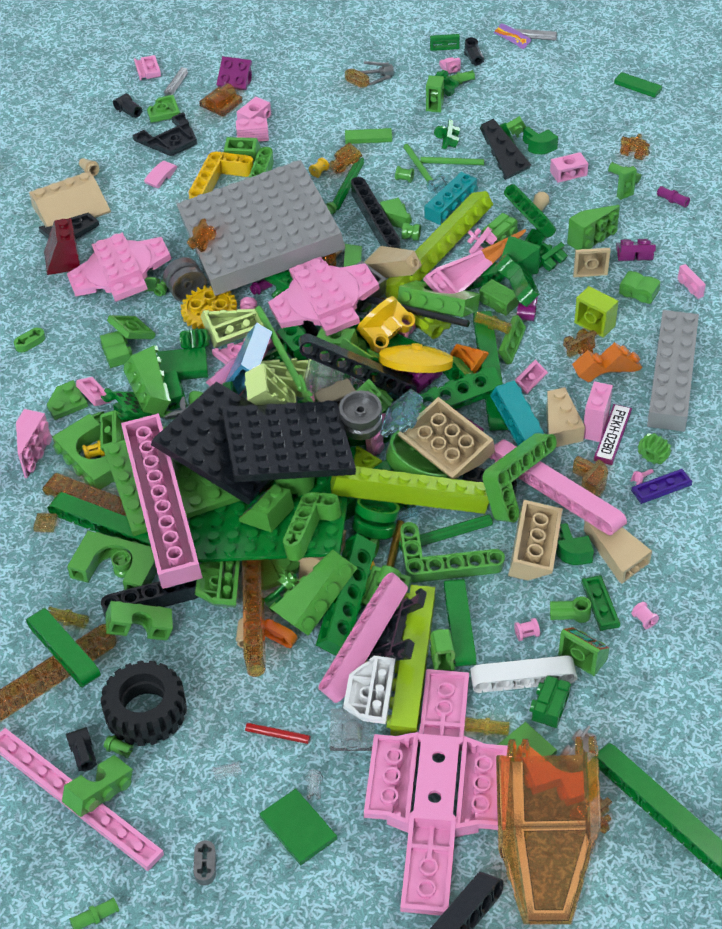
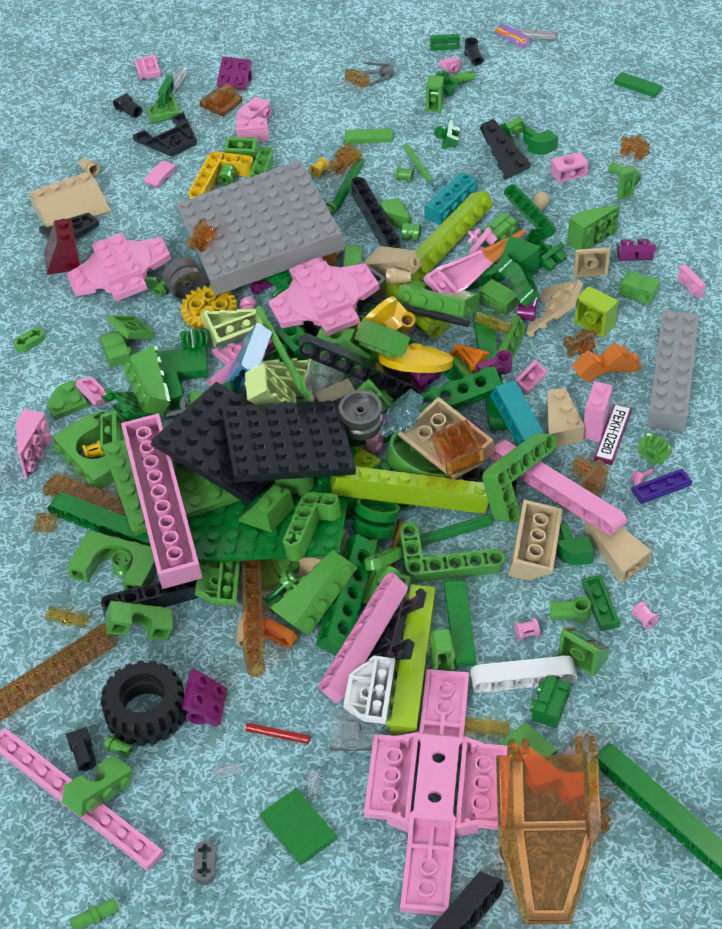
green beam [26,608,101,688] -> none
bright green bar [420,157,484,165] -> none
magenta pin [657,186,690,208] -> none
none -> green tile [158,75,175,106]
none -> magenta plate [182,669,227,727]
none -> bright green wheel [217,164,236,186]
none -> bright green brick [354,319,411,359]
none -> bright green beam [364,547,403,571]
none -> tan cone [386,267,412,285]
none -> clear orange brick [431,419,485,477]
none -> magenta piece [476,350,512,375]
none -> tan wing [526,279,583,337]

